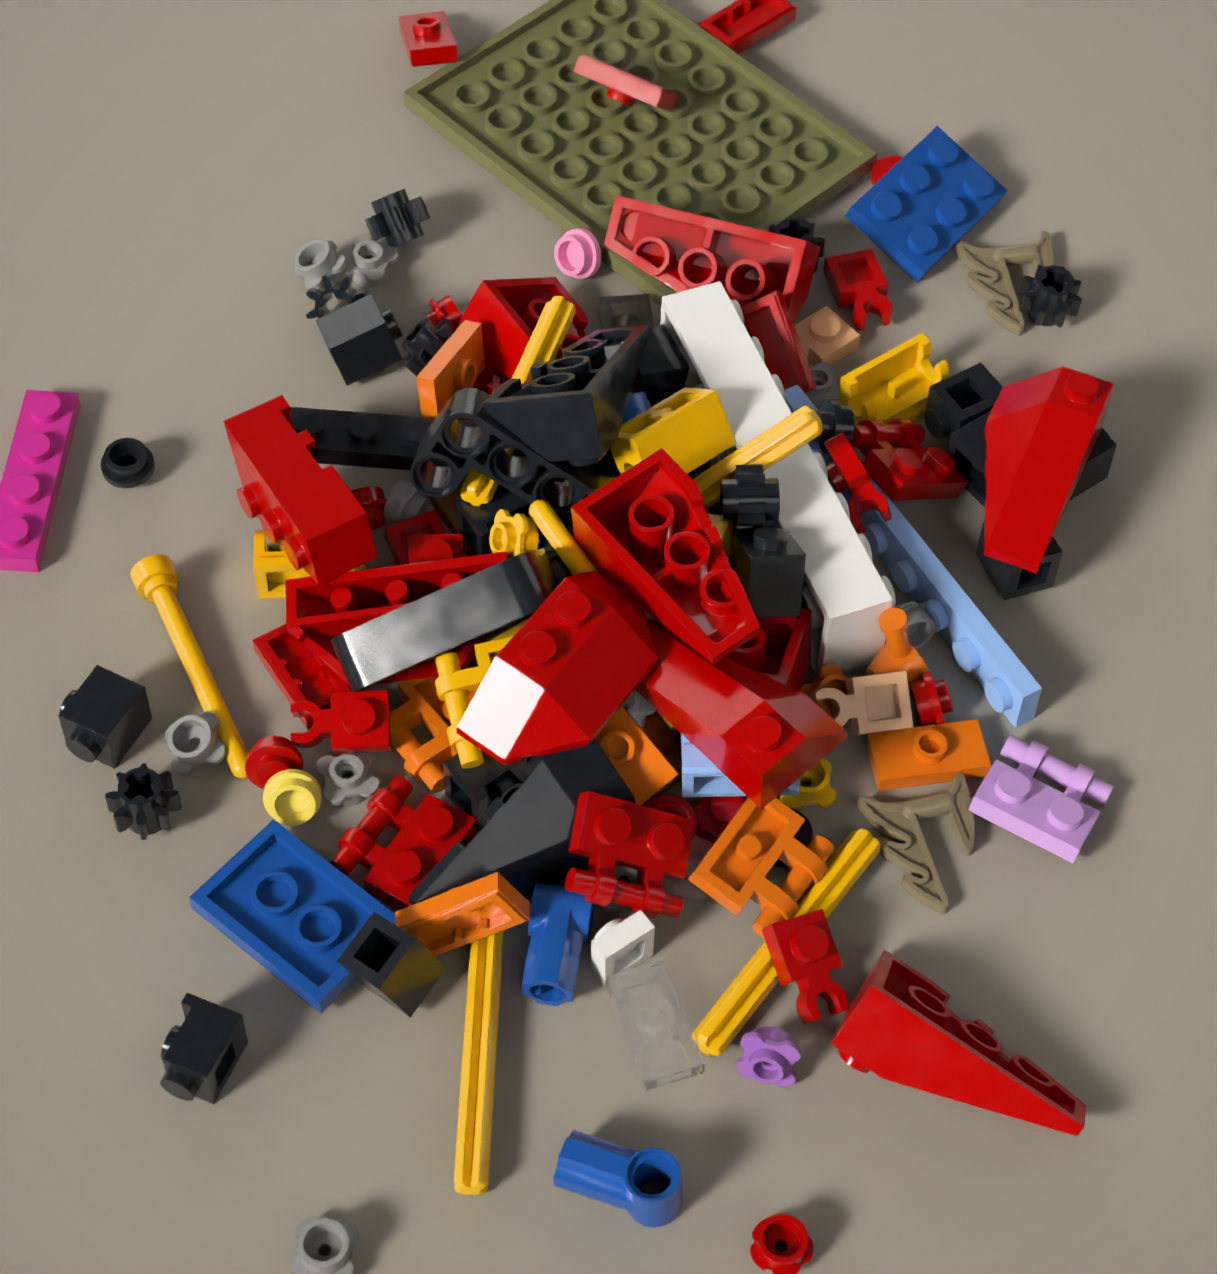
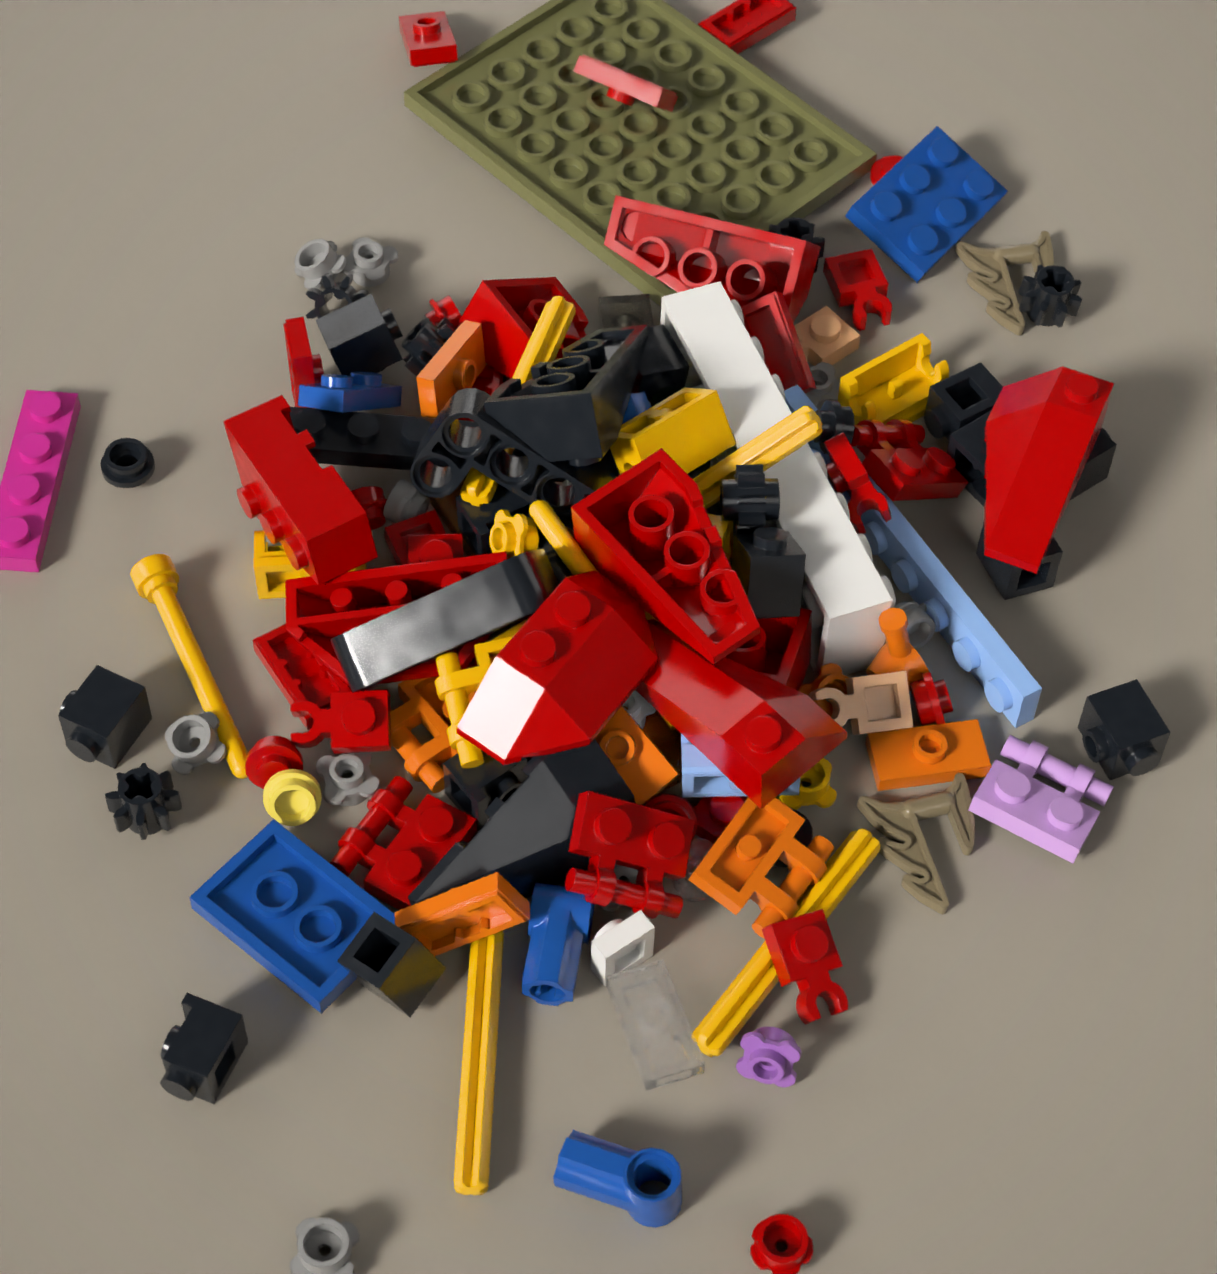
black gear [364,188,430,247] -> none
bright pink plate [554,228,601,279] -> none
red wedge [831,949,1086,1136] -> none
none -> red plate [283,317,324,409]
none -> blue plate [298,372,402,413]
none -> black brick [1077,679,1171,780]

